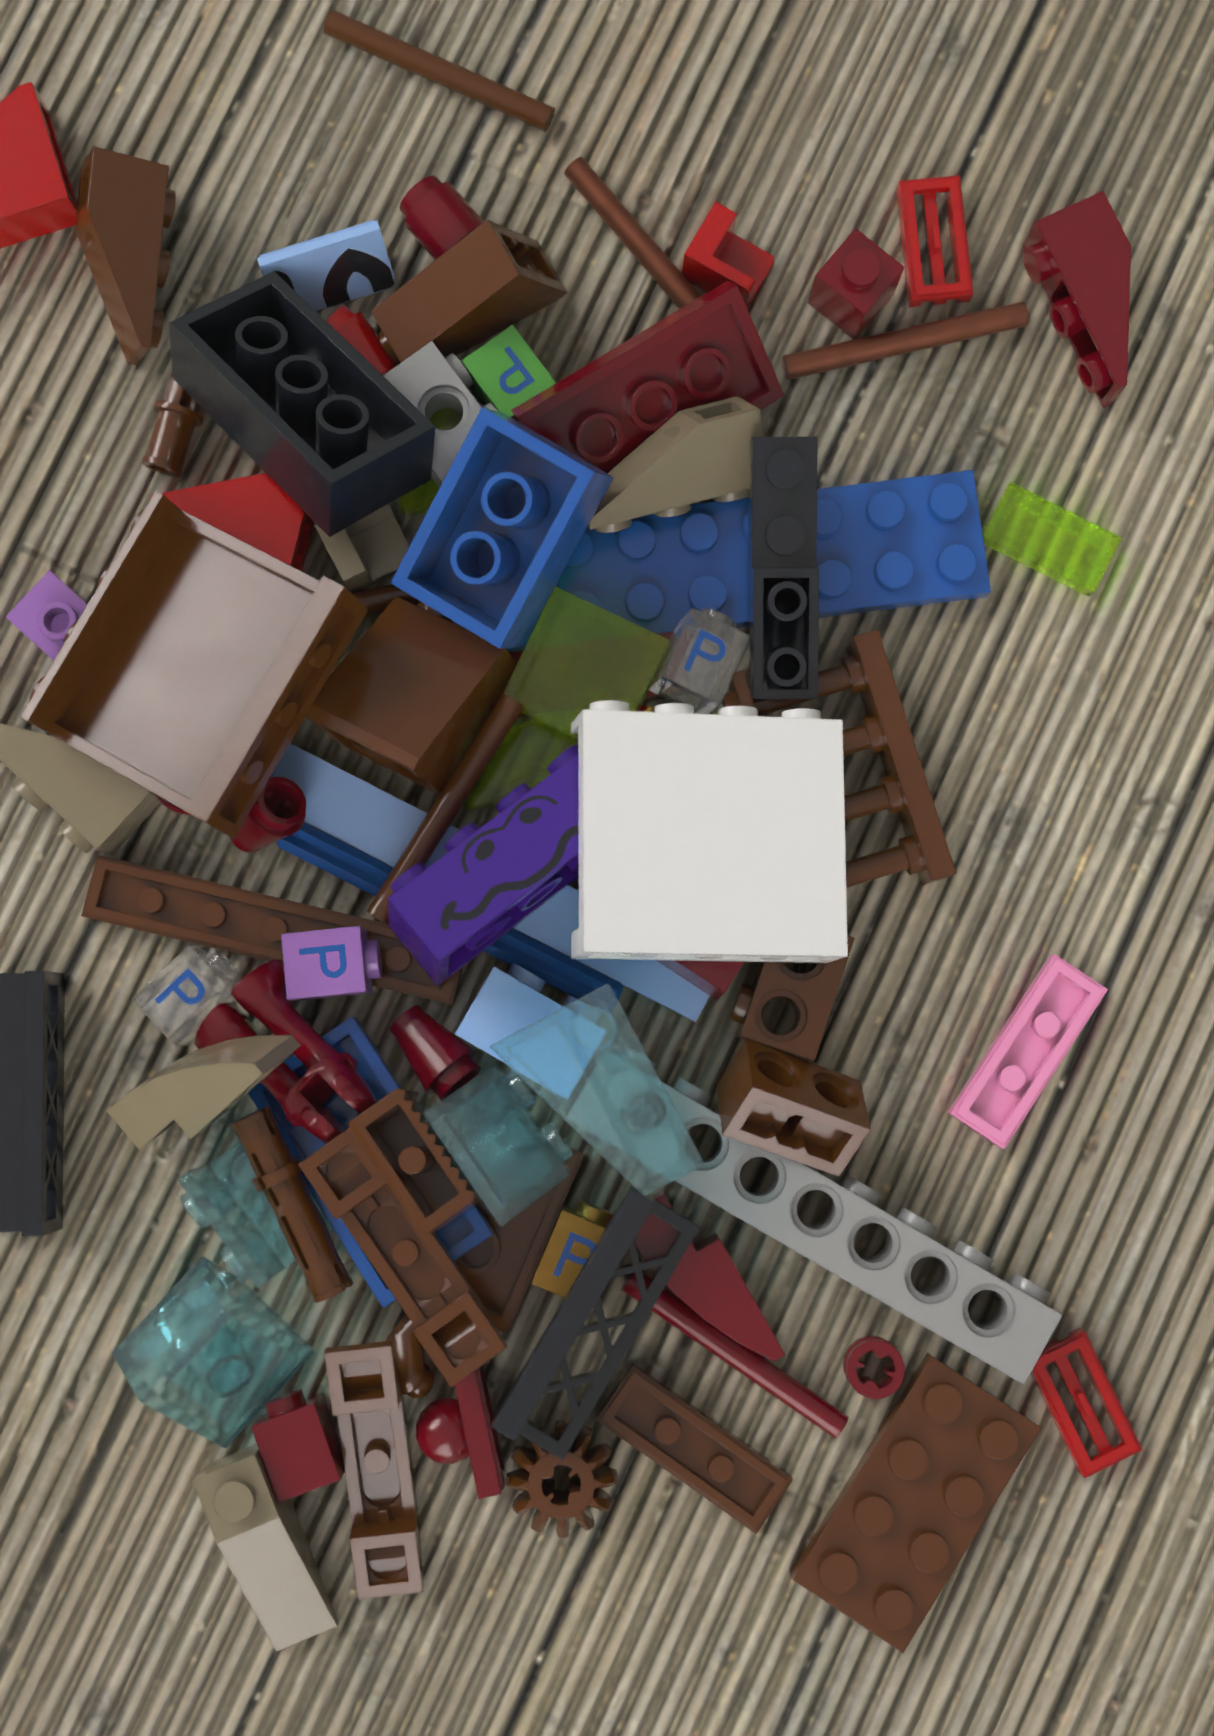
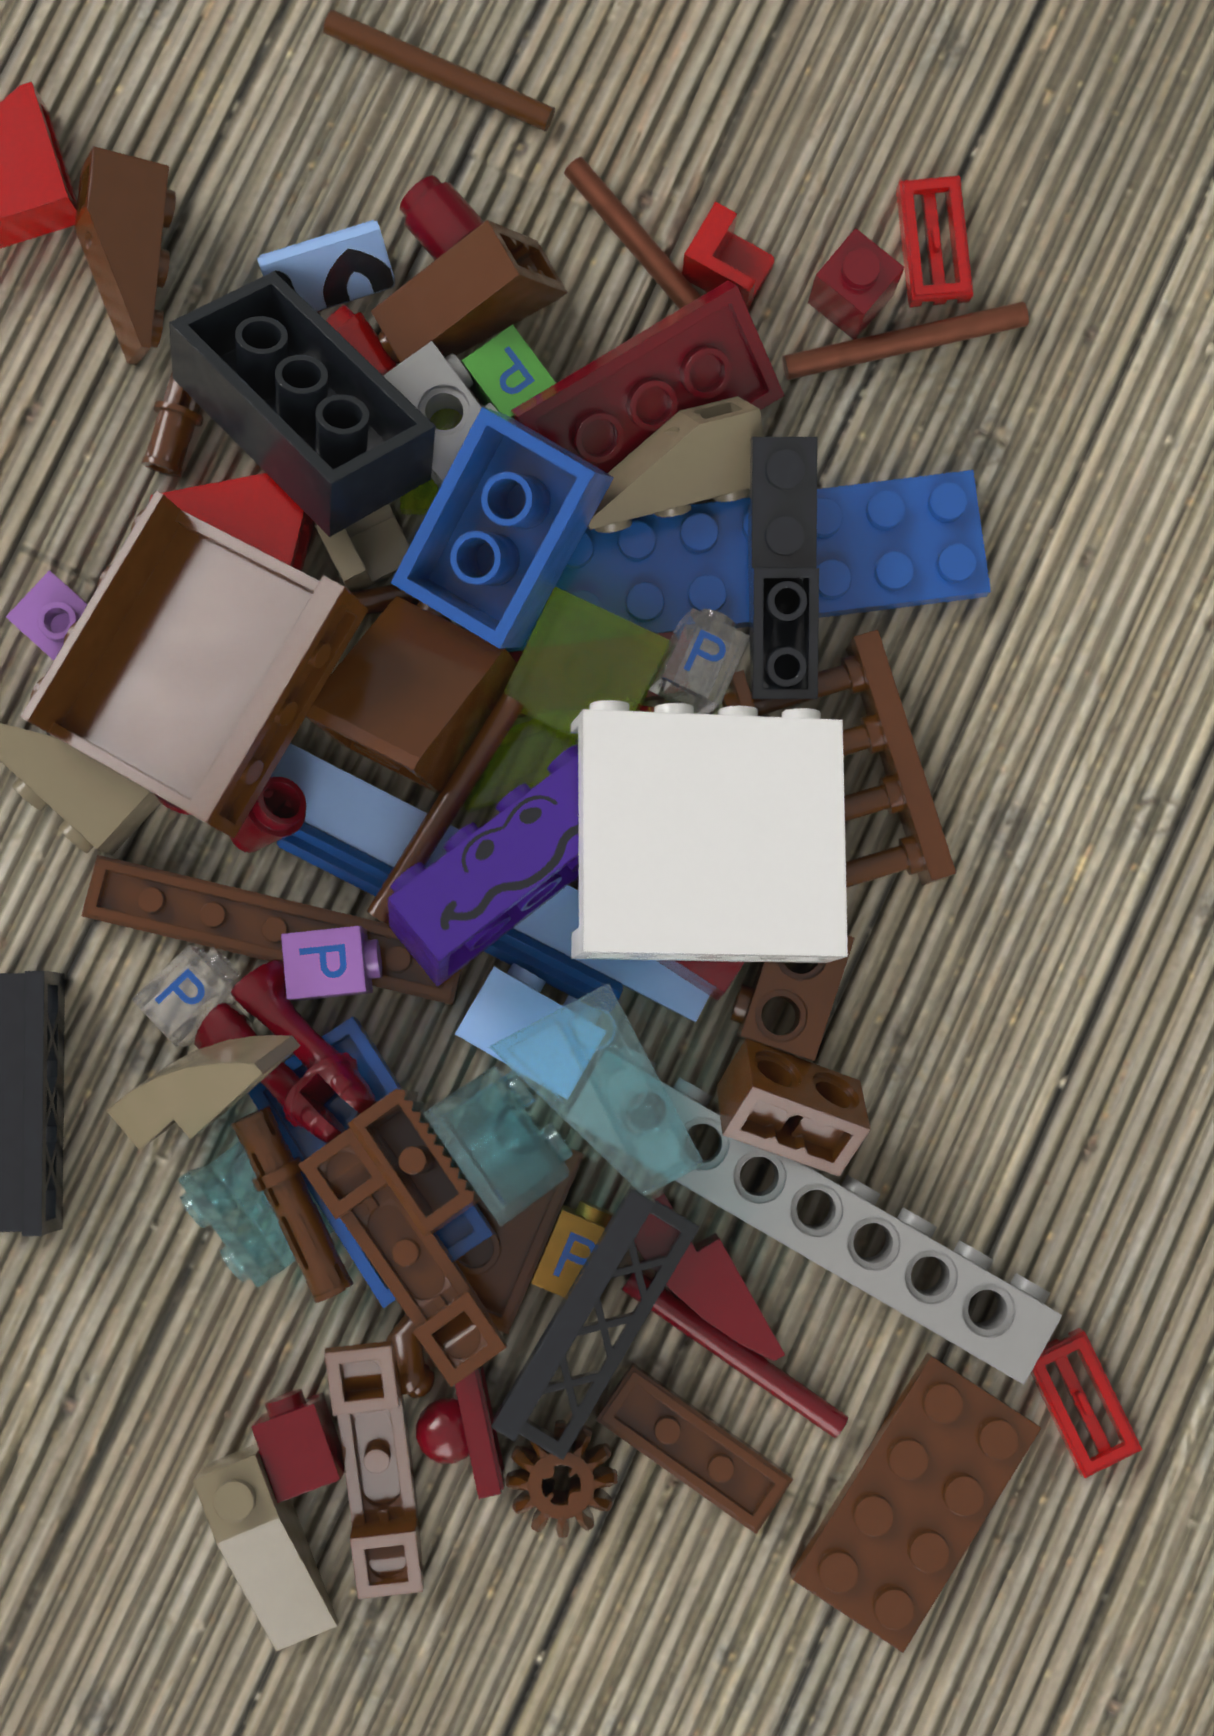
clear light blue slope [112,1256,315,1449] -> none
dark red cone [389,1005,481,1102] -> none
dark red bush [843,1335,905,1399] -> none
bright pink tile [947,954,1108,1149] -> none
clear neon green tile [983,482,1122,597] -> none
dark red slope [1022,191,1131,408] -> none

